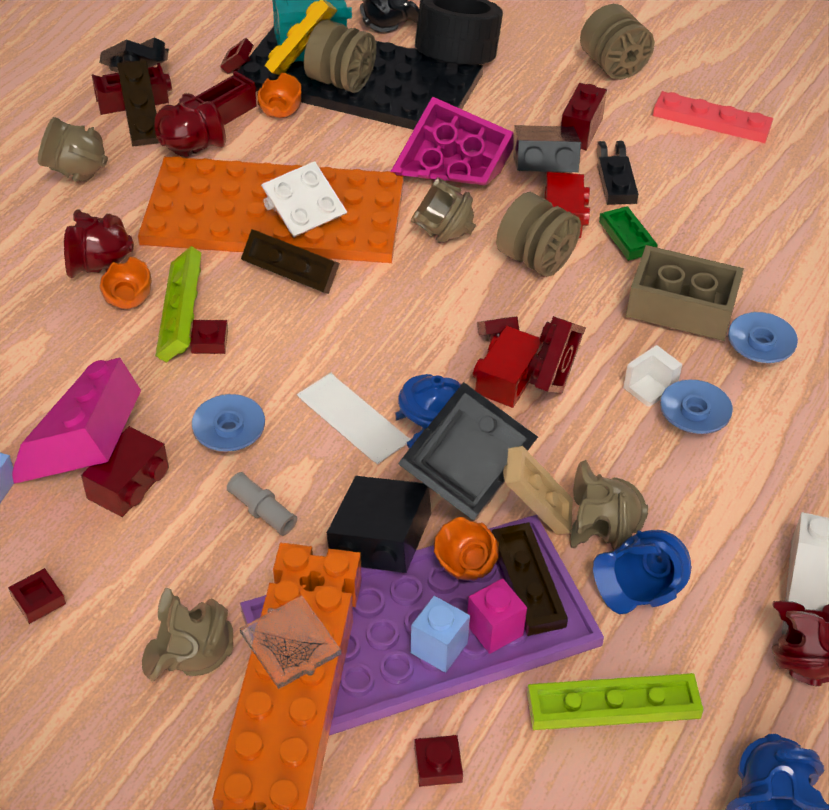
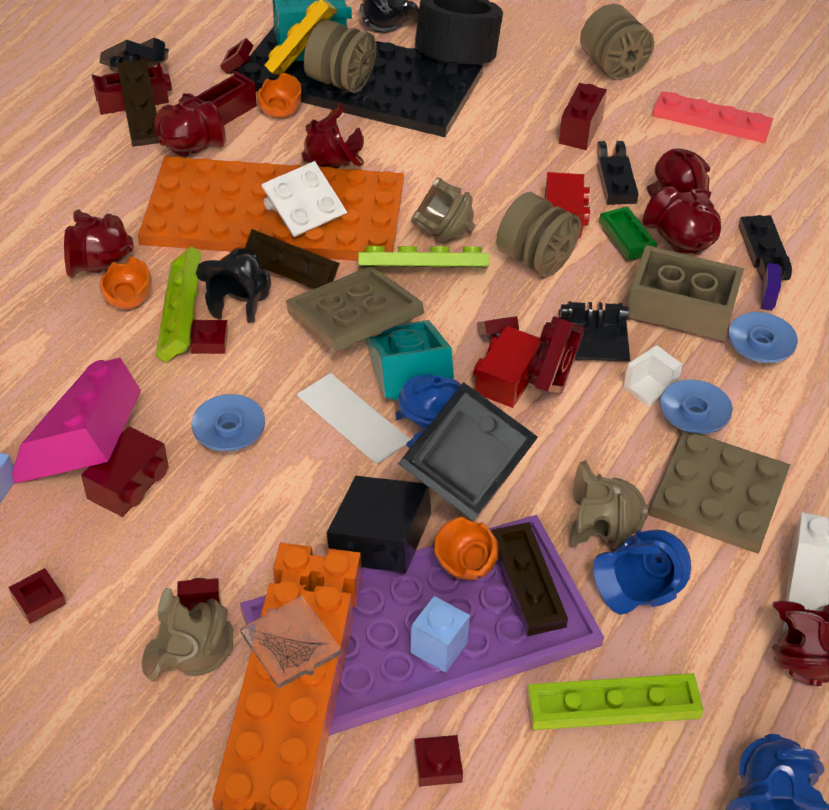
dark tan helmet [38,117,108,182] -> none
light grey pin [227,472,297,536] -> none
dark pink wedge [390,97,514,185] -> none
dark pink brick [467,578,527,654] -> none
tan plate [503,446,573,535] -> none
brick [513,125,581,173] -> none
none -> dark red plate [177,578,222,611]
none -> black helmet [196,247,271,323]
none -> dark tan plate [286,266,424,352]
none -> dark red helmet [301,102,364,169]
none -> lime plate [358,246,490,268]
none -> teal slope [365,320,454,401]
none -> black hinge [559,301,630,361]
none -> dark red helmet [643,186,721,253]
none -> dark red helmet [647,148,714,209]
none -> dark tan plate [649,431,790,554]
none -> black hinge [738,215,792,280]
none -> dark purple tile [761,263,781,311]

